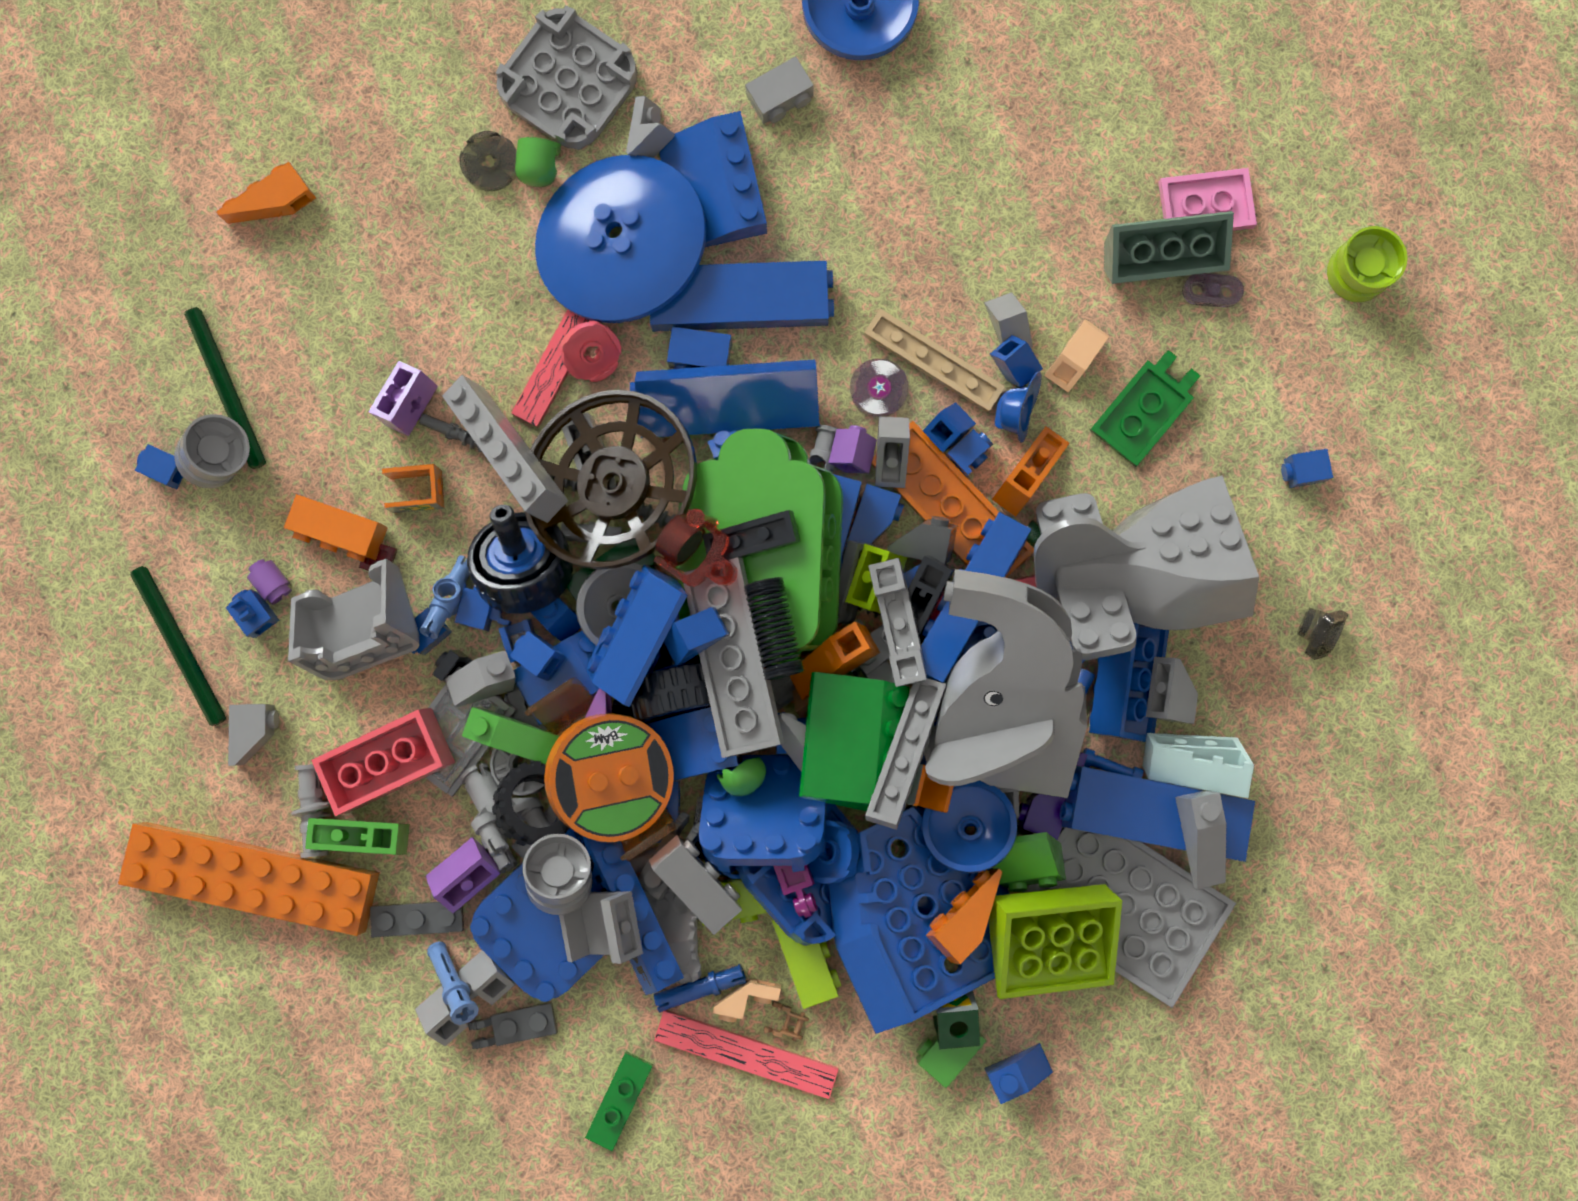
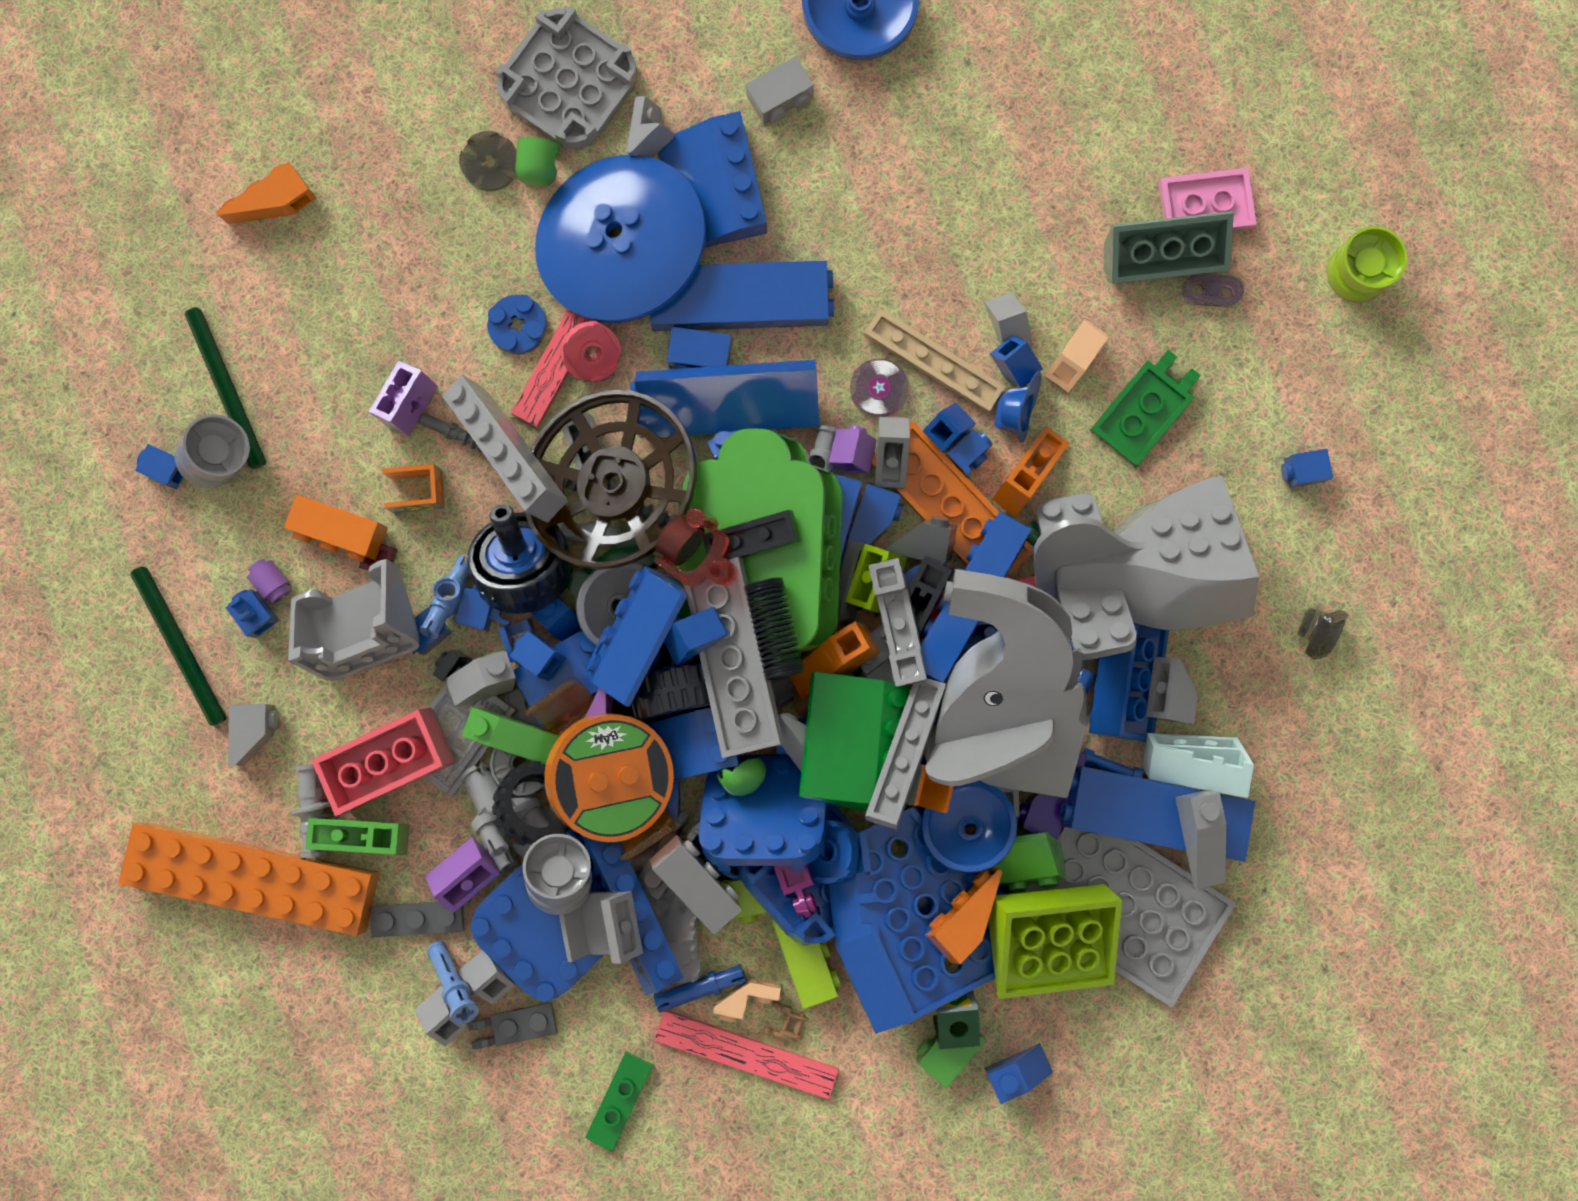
none -> blue plate [487,295,547,355]

